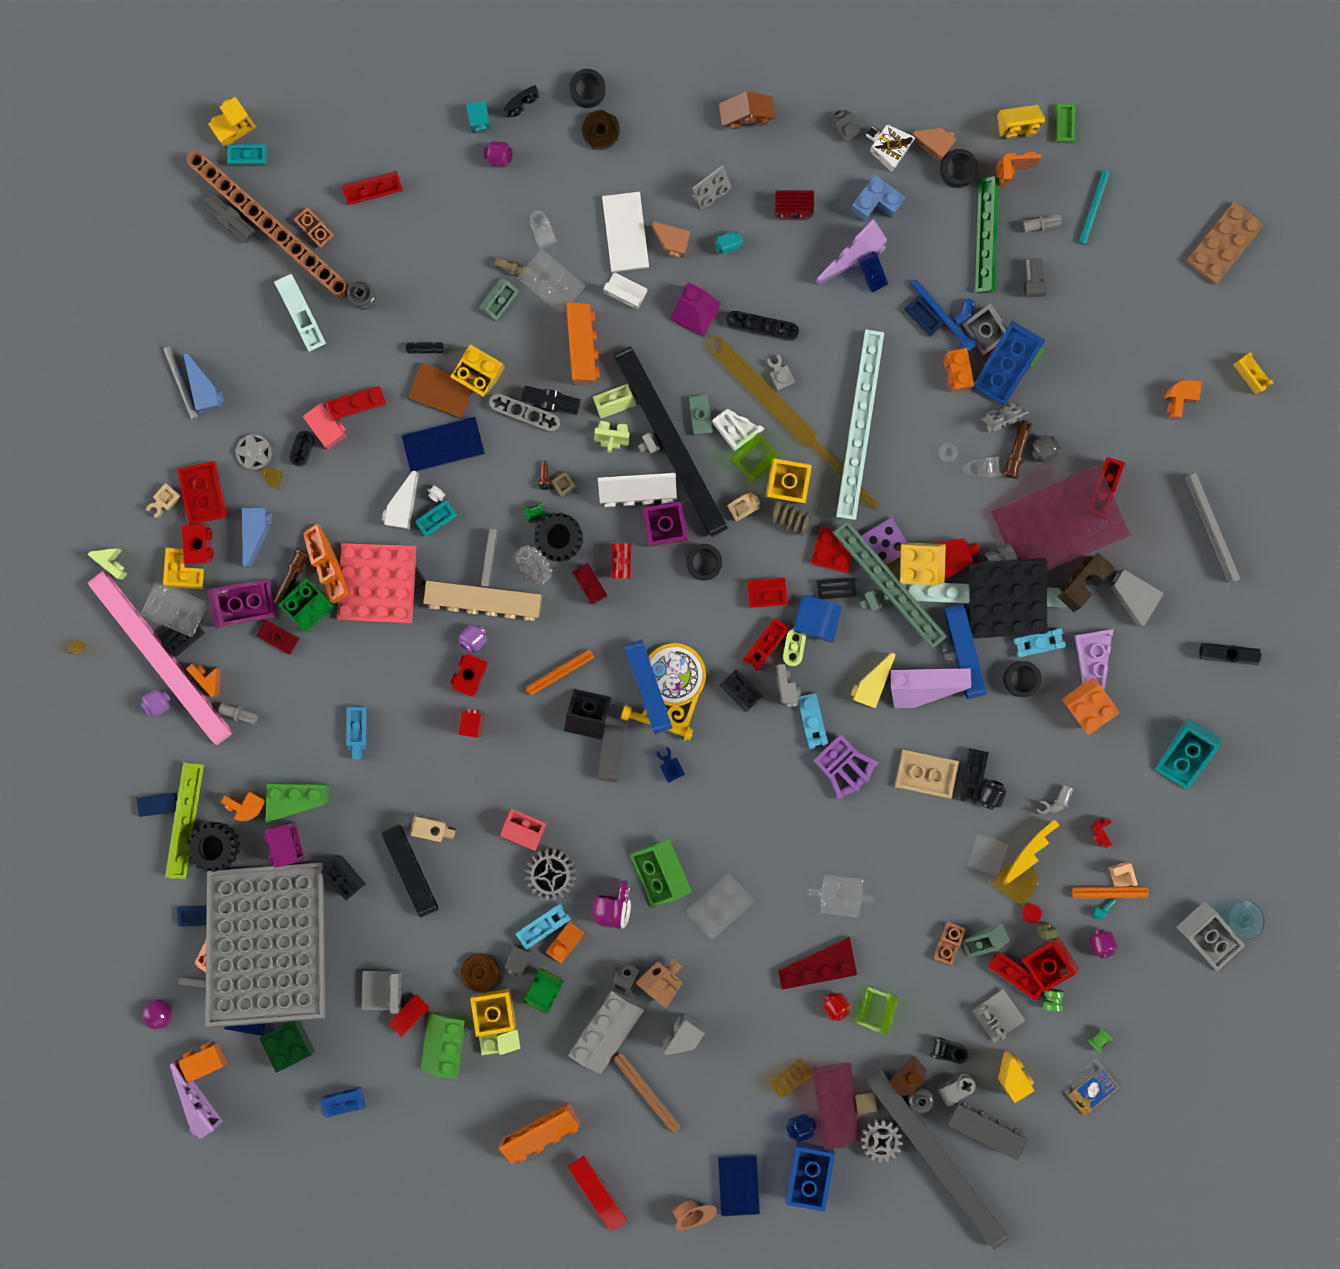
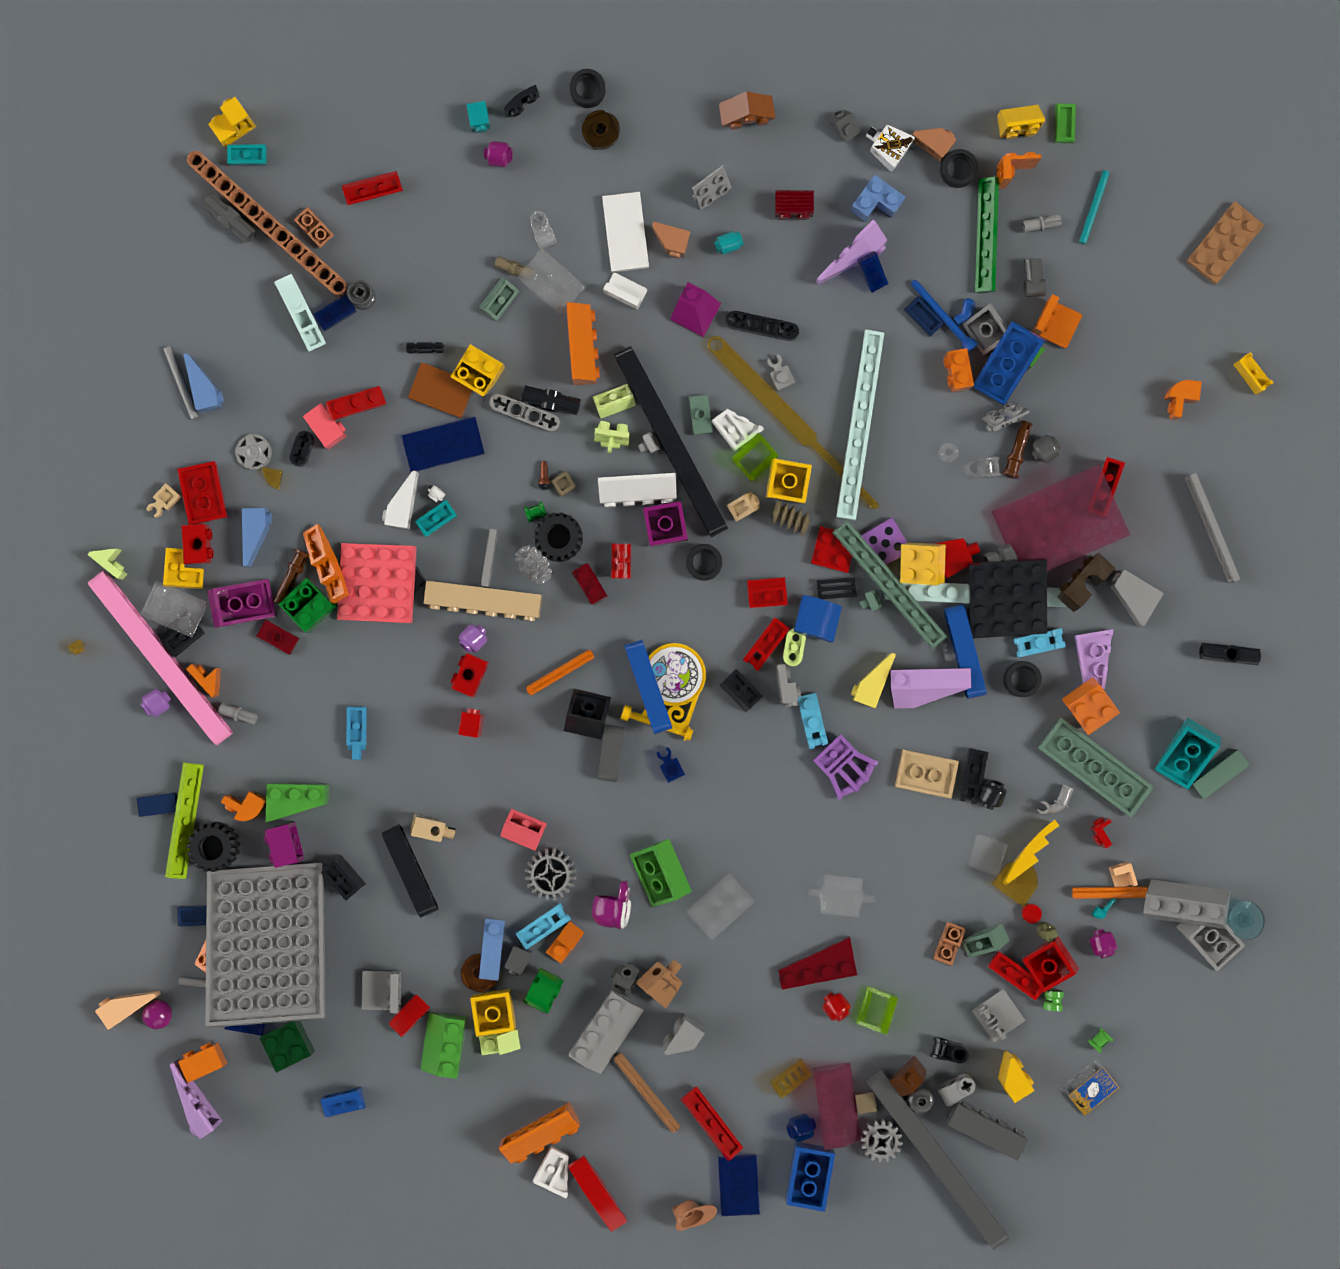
none -> light nougat slope [95,991,161,1030]
none -> clear blue plate [313,294,357,332]
none -> medium blue slope [479,919,505,981]
none -> white wing [533,1146,569,1198]
none -> red plate [680,1086,744,1161]
none -> orange bracket [1032,294,1082,349]
none -> sand green plate [1038,718,1154,818]
none -> light grey slope [1143,879,1230,929]
none -> sand green tile [1192,749,1250,799]

